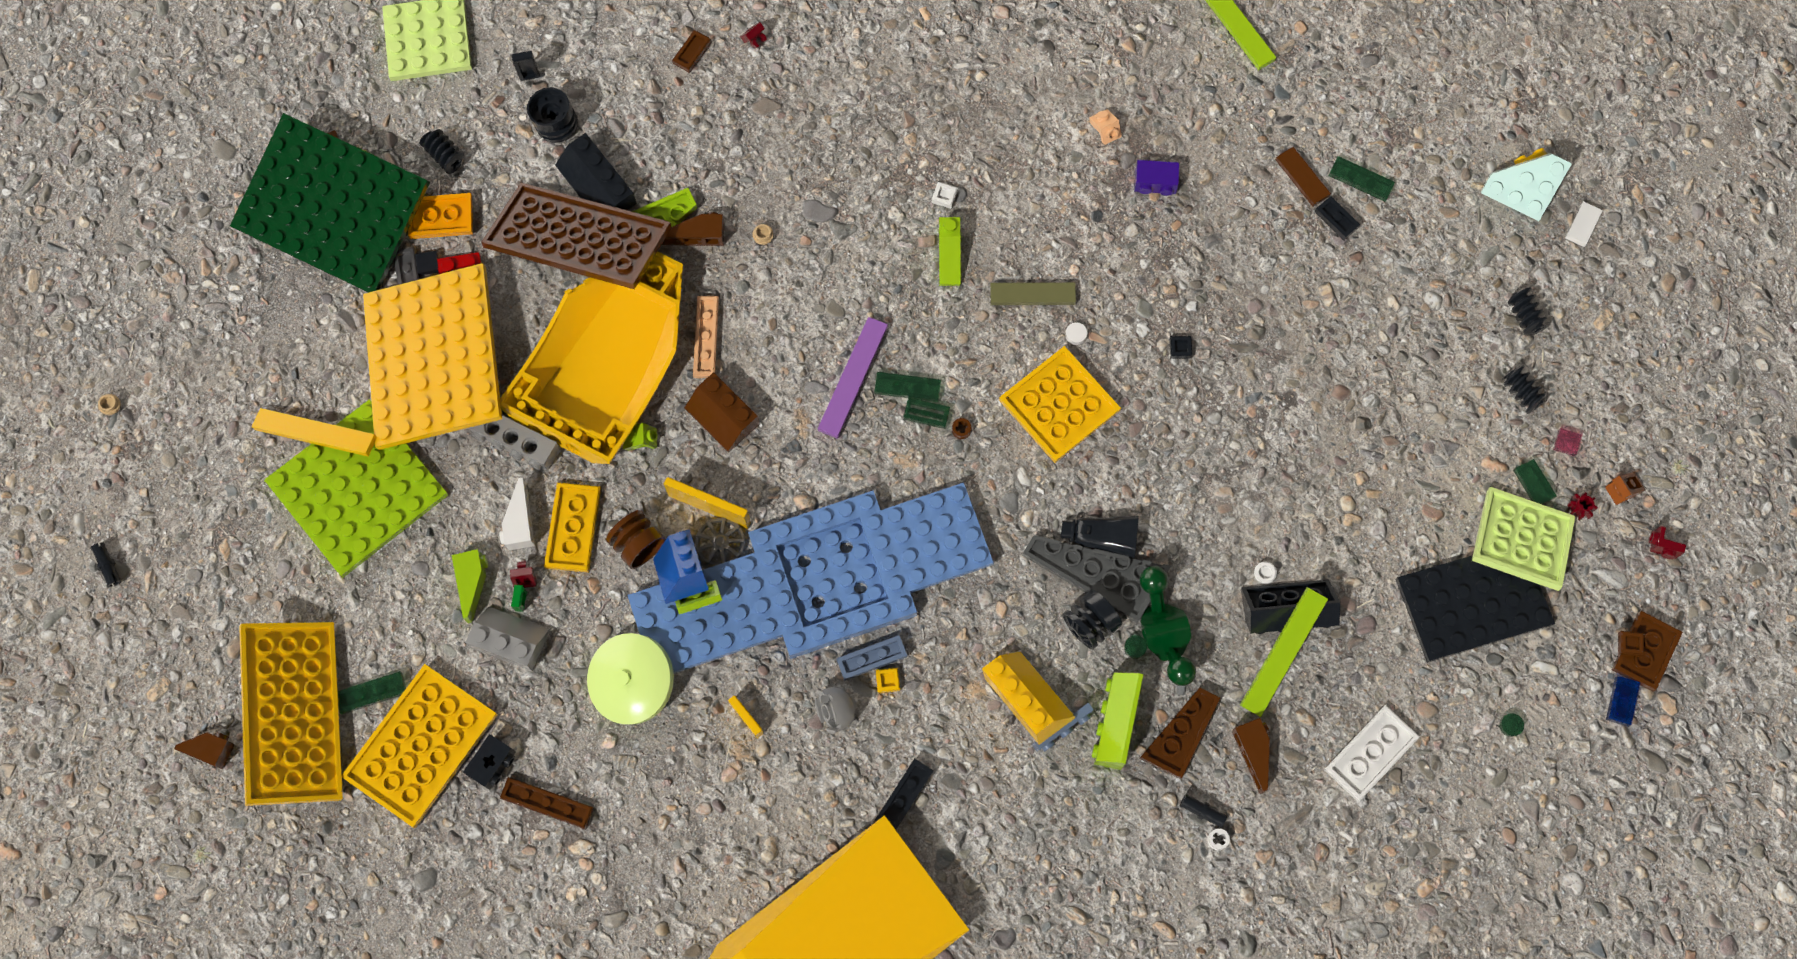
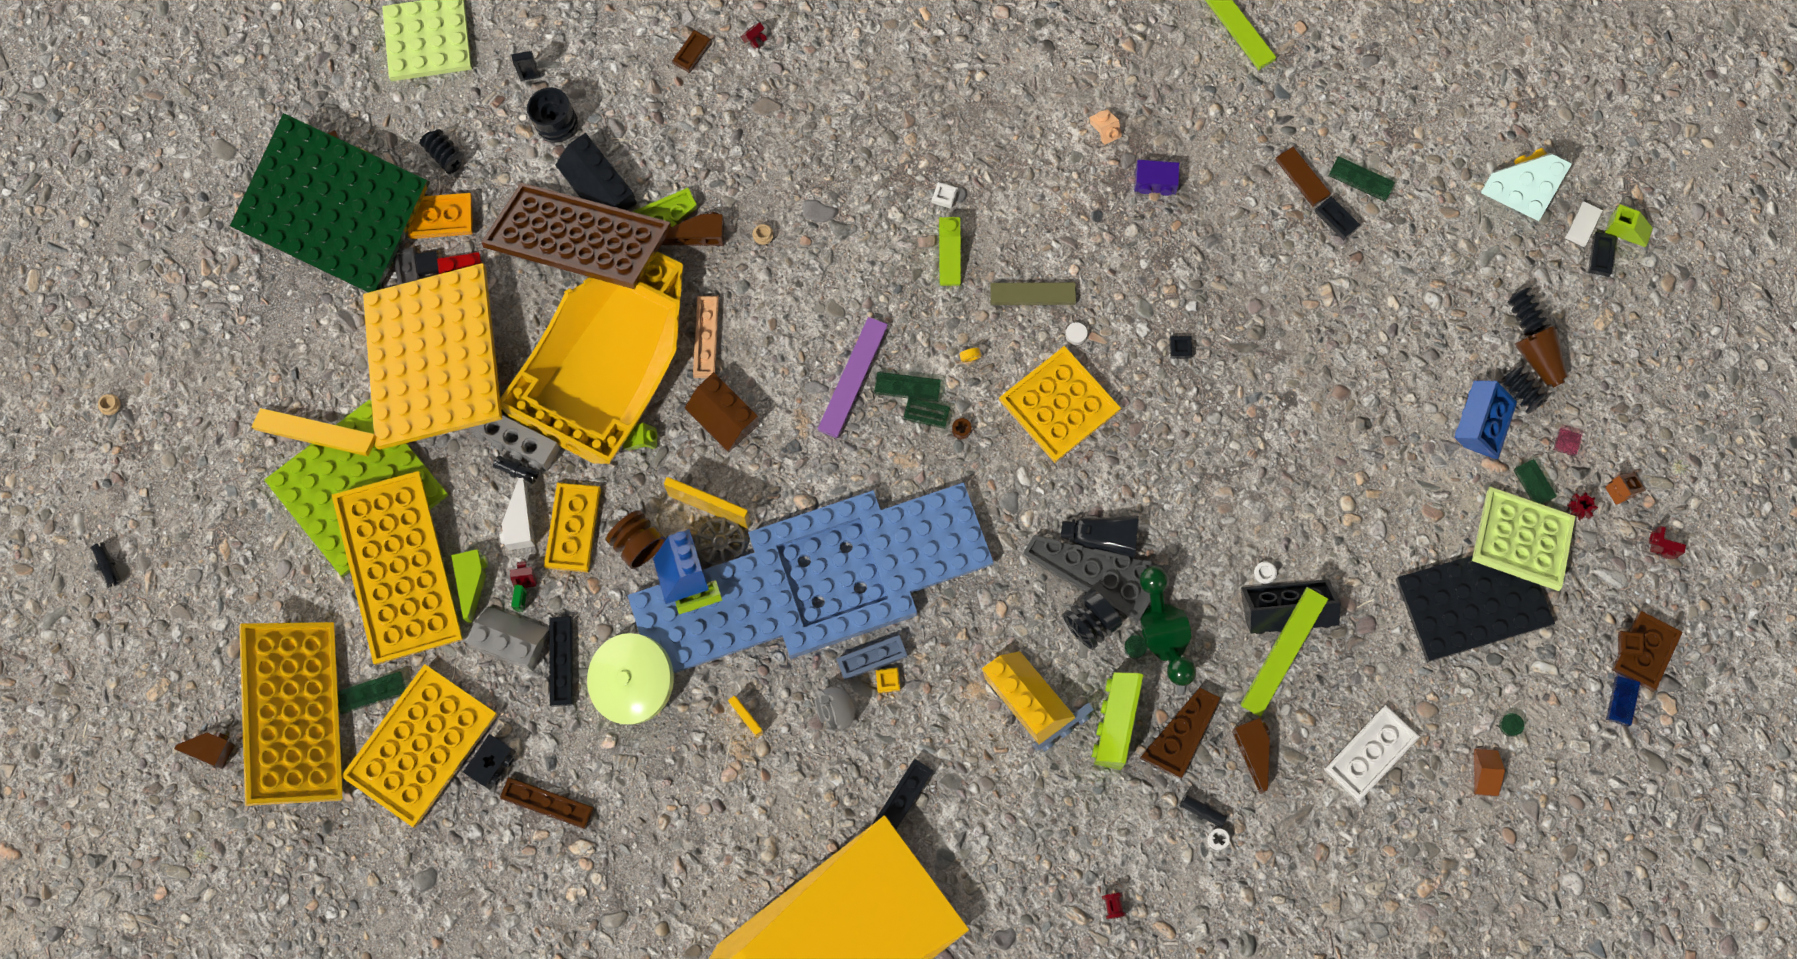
none -> yellow plate [332,471,463,665]
none -> black pin [493,455,539,484]
none -> black tile [549,616,574,707]
none -> yellow tile [959,348,982,363]
none -> dark red bush [1102,892,1127,920]
none -> blue slope [1454,381,1517,459]
none -> dark orange slope [1474,749,1505,796]
none -> reddish brown cone [1514,325,1568,388]
none -> black tile [1588,232,1617,277]
none -> lime slope [1605,204,1653,247]

